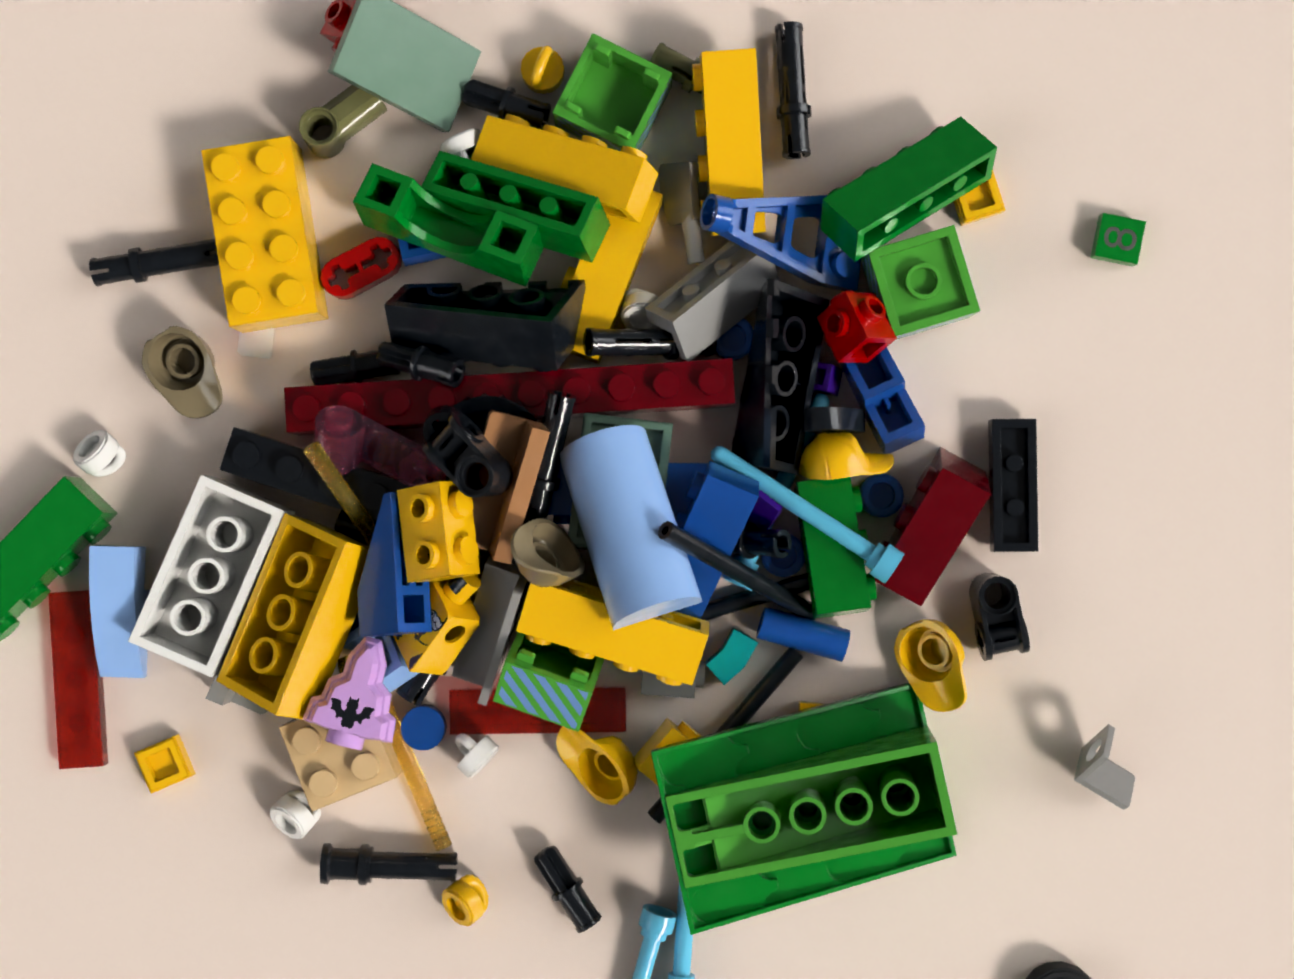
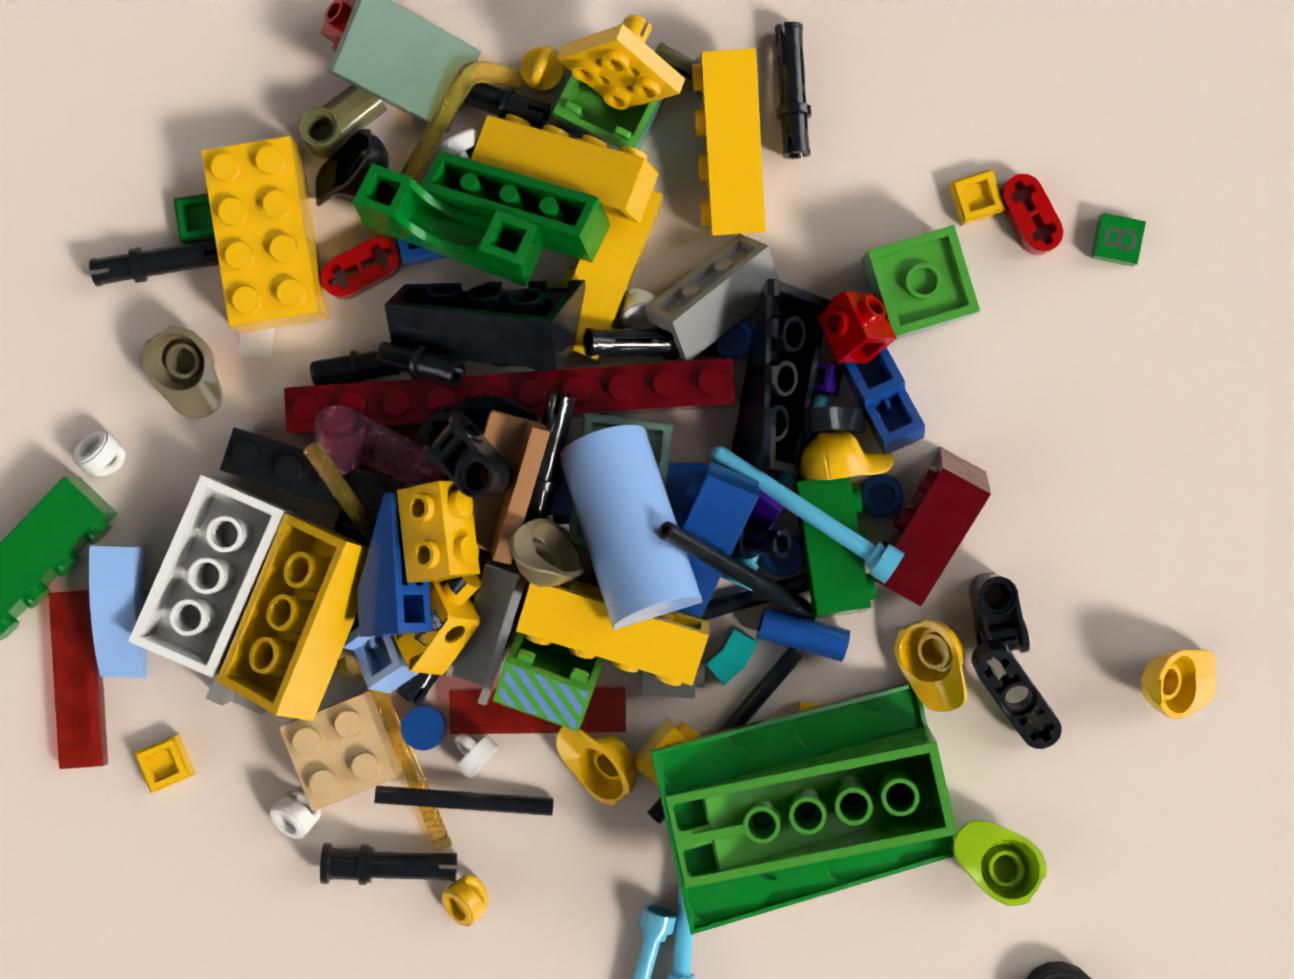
lavender rock [303,637,396,750] -> none
black axle [534,845,602,933] -> none
light grey piece [658,161,705,265] -> none
blue plate [700,194,861,291] -> none
green brick [820,116,997,262] -> none
black plate [988,419,1038,552] -> none
light grey bracket [1074,724,1135,810] -> none
none -> green tile [173,193,215,244]
none -> black piece [316,129,389,207]
none -> clear yellow piece [366,61,522,237]
none -> black bar [374,785,554,816]
none -> yellow plate [557,15,685,111]
none -> lime piece [953,820,1047,906]
none -> black beam [971,640,1062,749]
none -> red beam [1000,174,1064,255]
none -> yellow piece [1140,650,1216,720]

